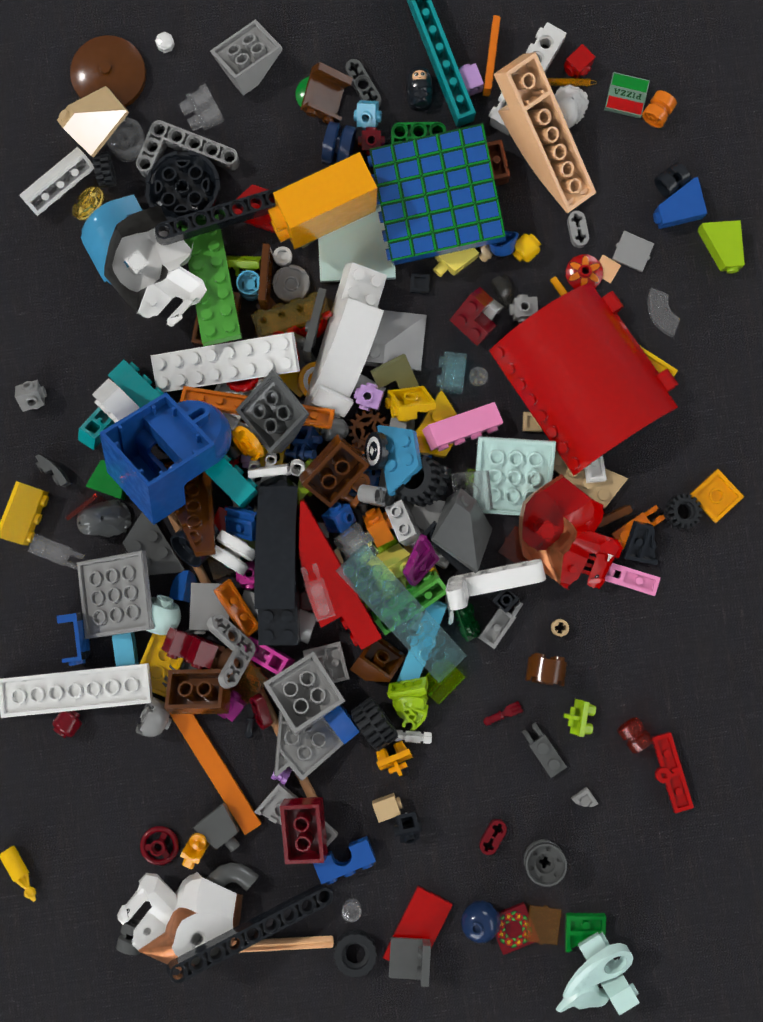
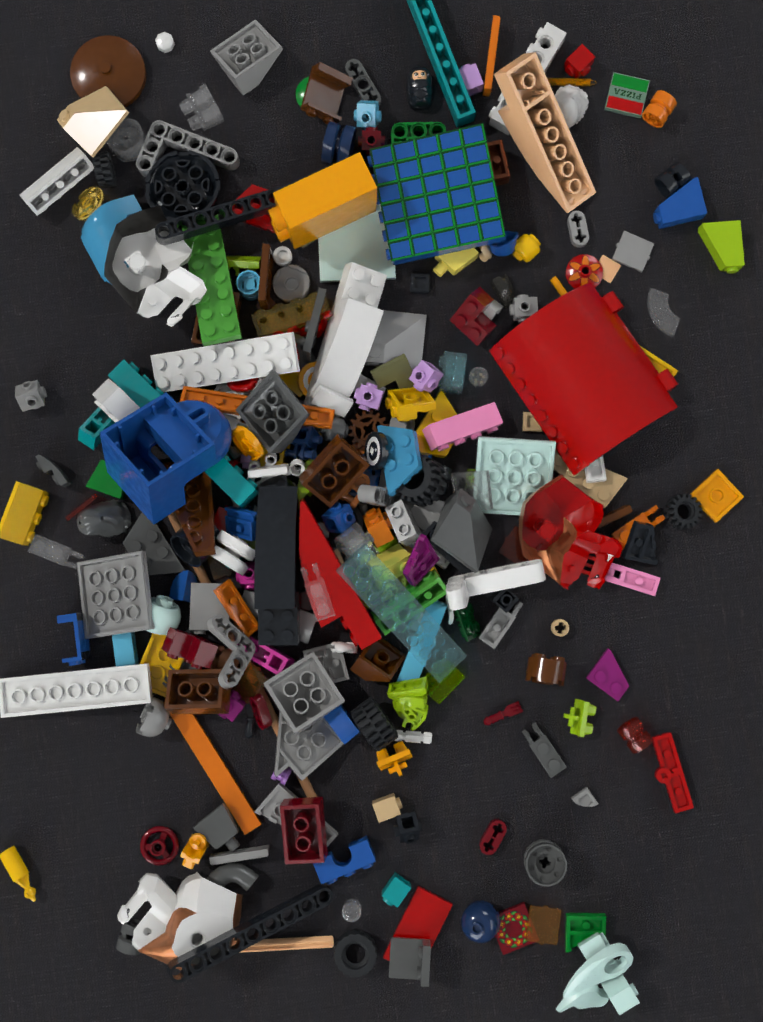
dark red head [52,711,82,739] -> none
none -> light grey tile [209,845,270,865]
none -> white arm [331,641,358,653]
none -> teal brick [382,872,411,908]
none -> lavender brick [409,360,444,393]
none -> magenta wing [586,648,629,701]

